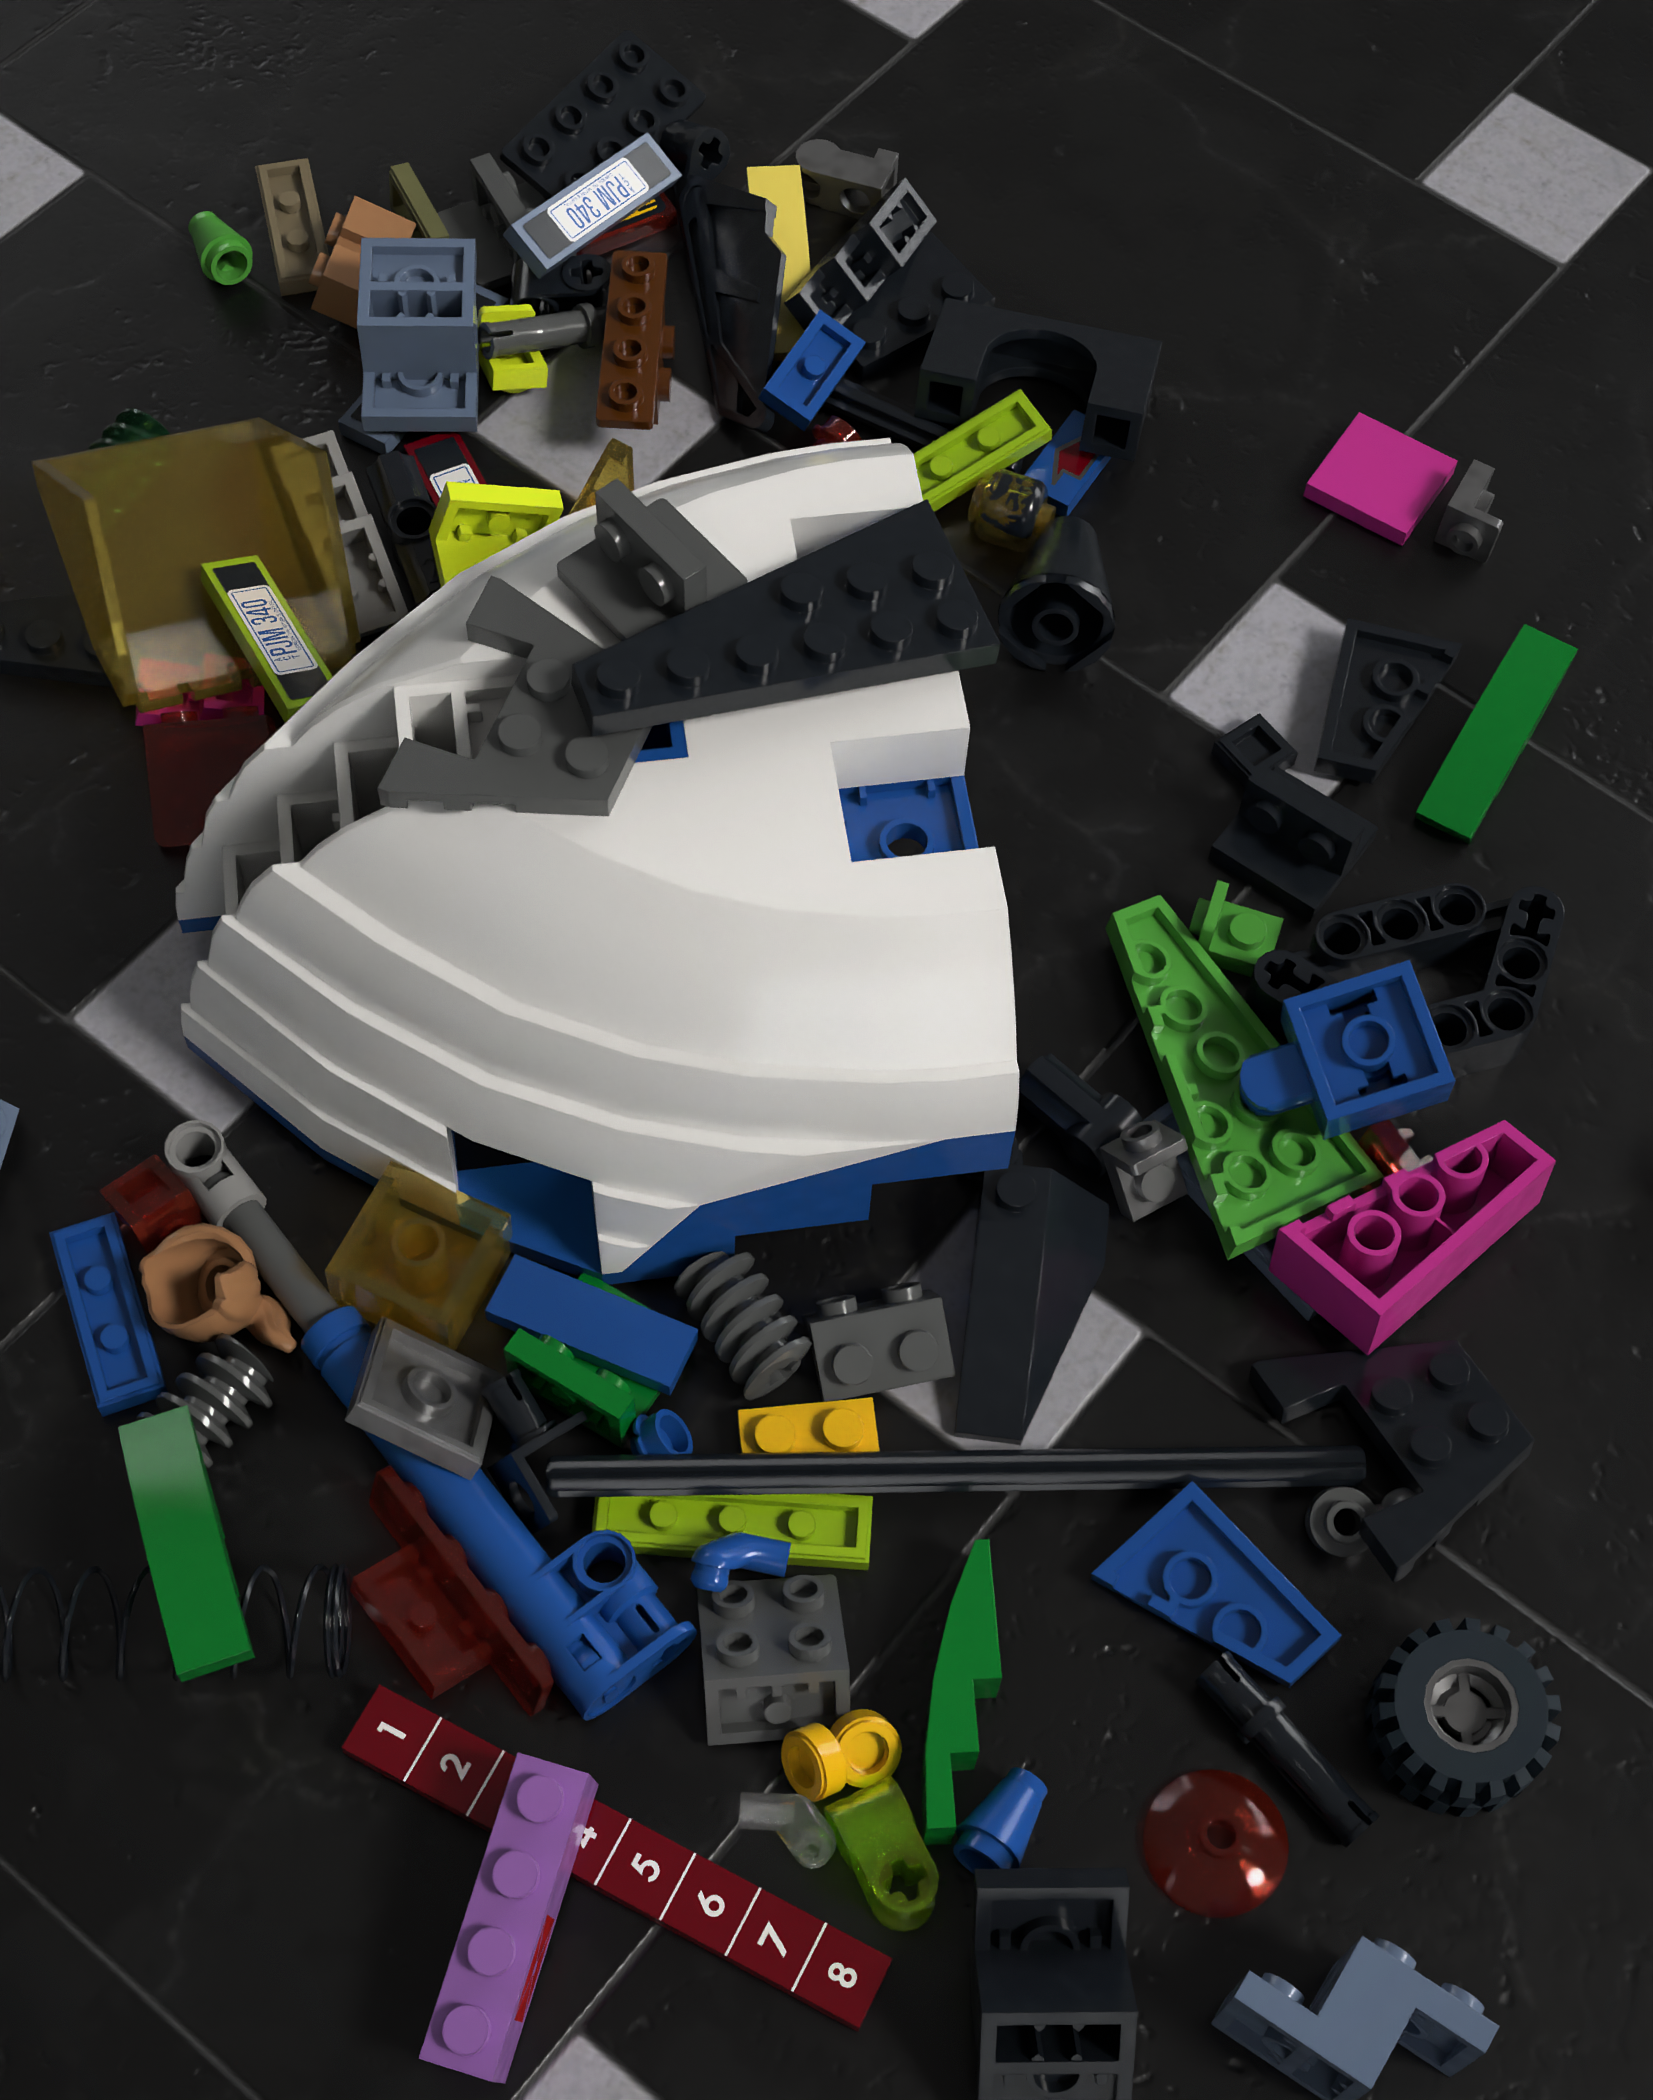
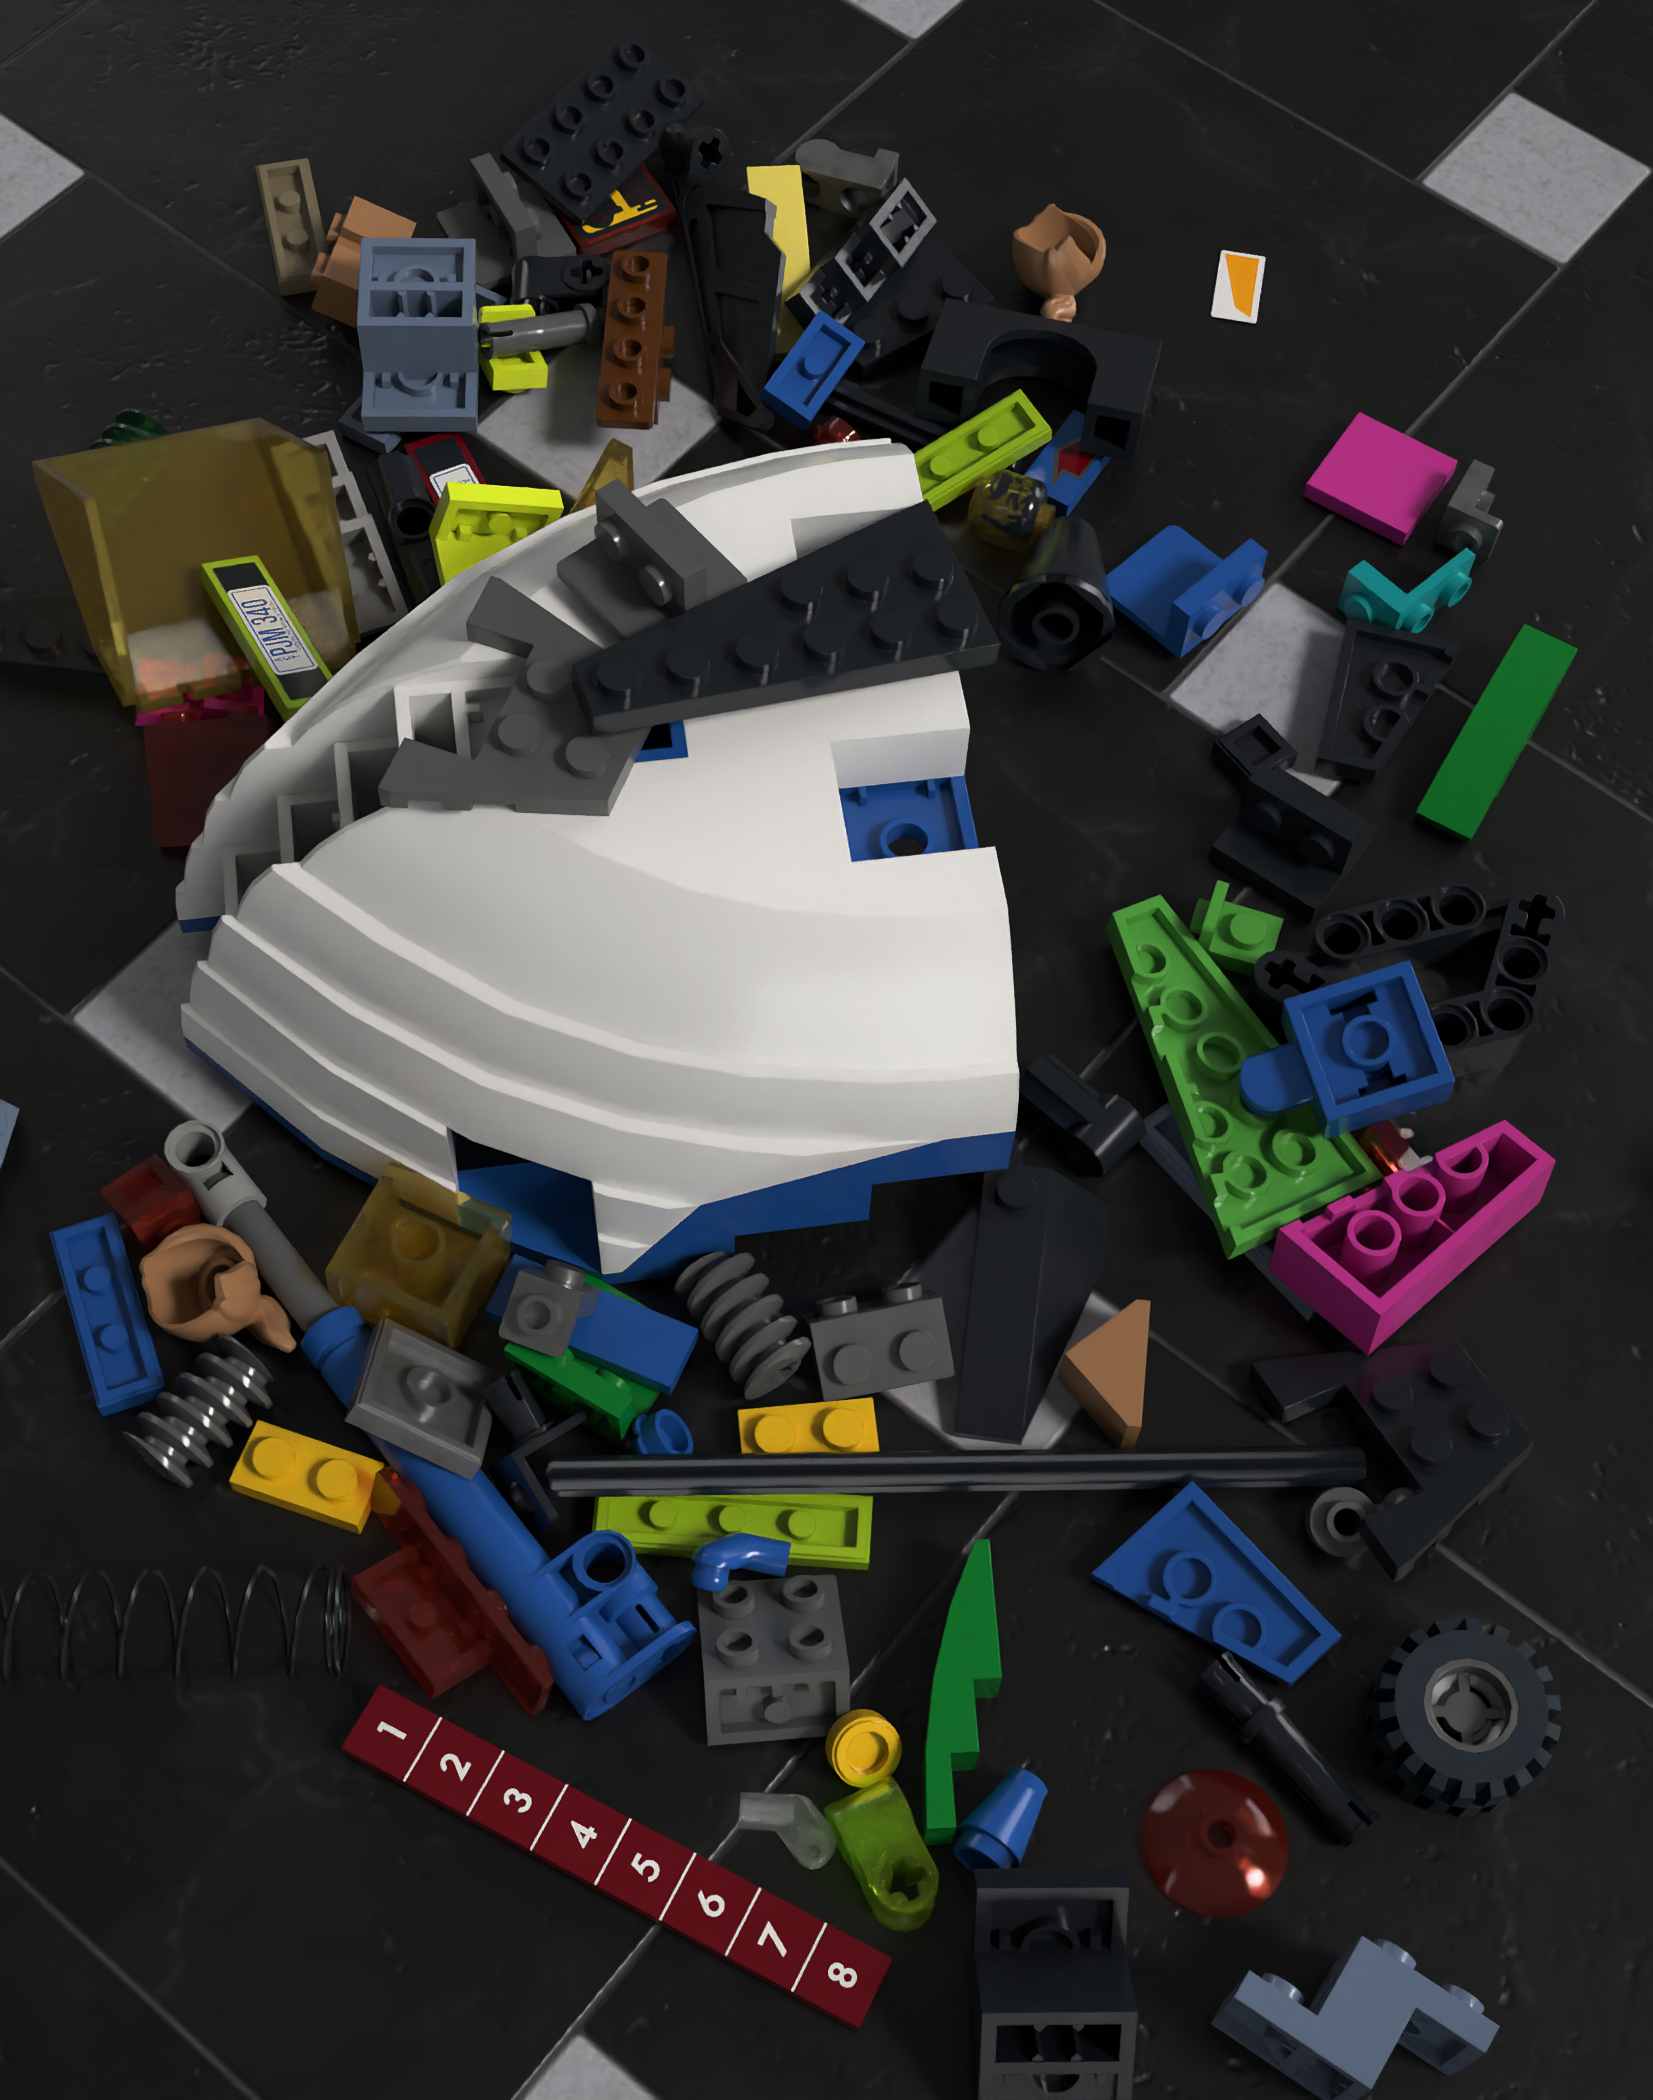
green slope [118,1405,255,1682] -> none
bright green cone [188,211,253,285] -> none
olive tile [389,162,449,238] -> none
medium lavender brick [418,1752,599,2084] -> none
tile [503,132,682,279] -> none
yellow tile [781,1722,847,1802] -> none
flat silver bracket [1100,1119,1188,1222] -> none
none -> yellow plate [229,1420,388,1535]
none -> flat silver bracket [499,1259,602,1357]
none -> medium nougat hair [1012,204,1106,323]
none -> medium nougat slope [1058,1299,1150,1448]
none -> blue bracket [1106,525,1268,659]
none -> sticker [1211,250,1266,324]
none -> teal bracket [1337,548,1476,634]

